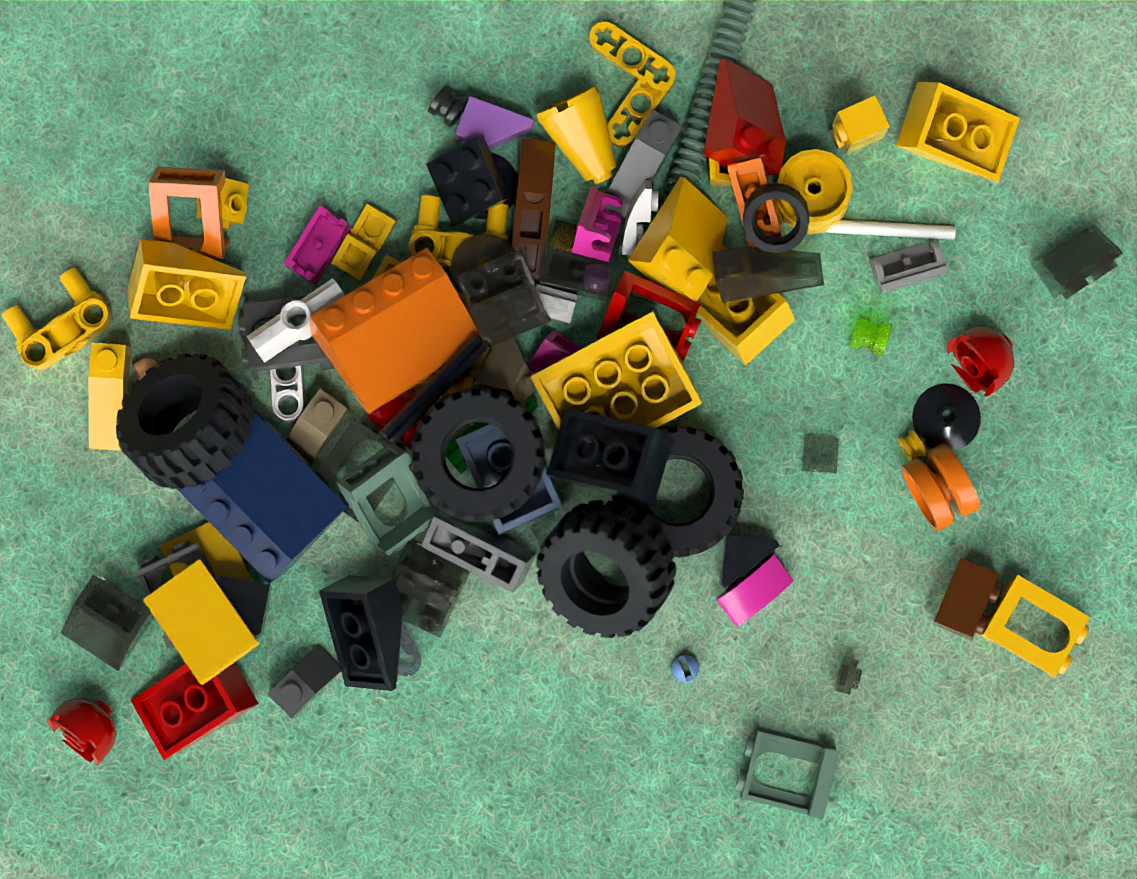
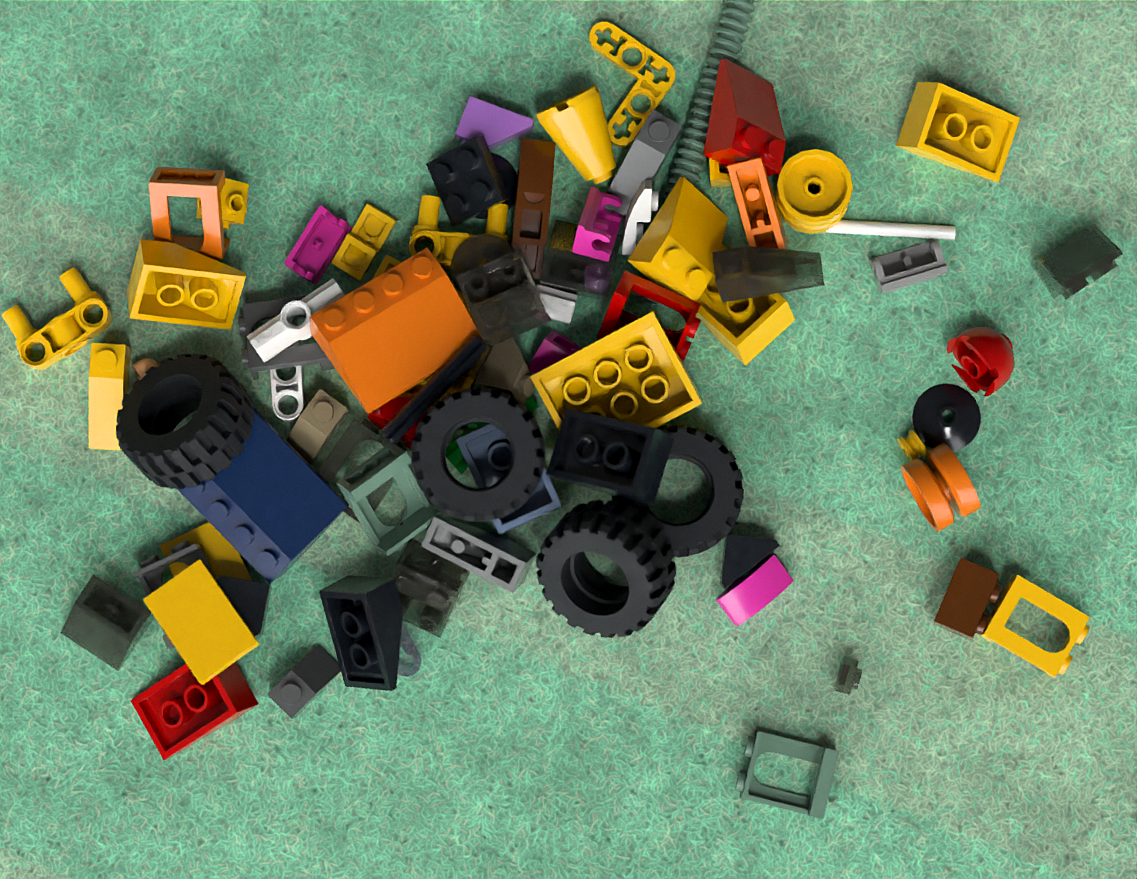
red cylinder [47,698,117,766] -> none
pearl dark grey wheel [428,84,469,127] -> none
medium blue hinge [671,654,699,682] -> none
black tyre [743,183,809,253] -> none
clear smoke tile [802,437,839,474] -> none
yellow brick [830,95,890,154] -> none
clear neon green wheel [849,314,892,357] -> none

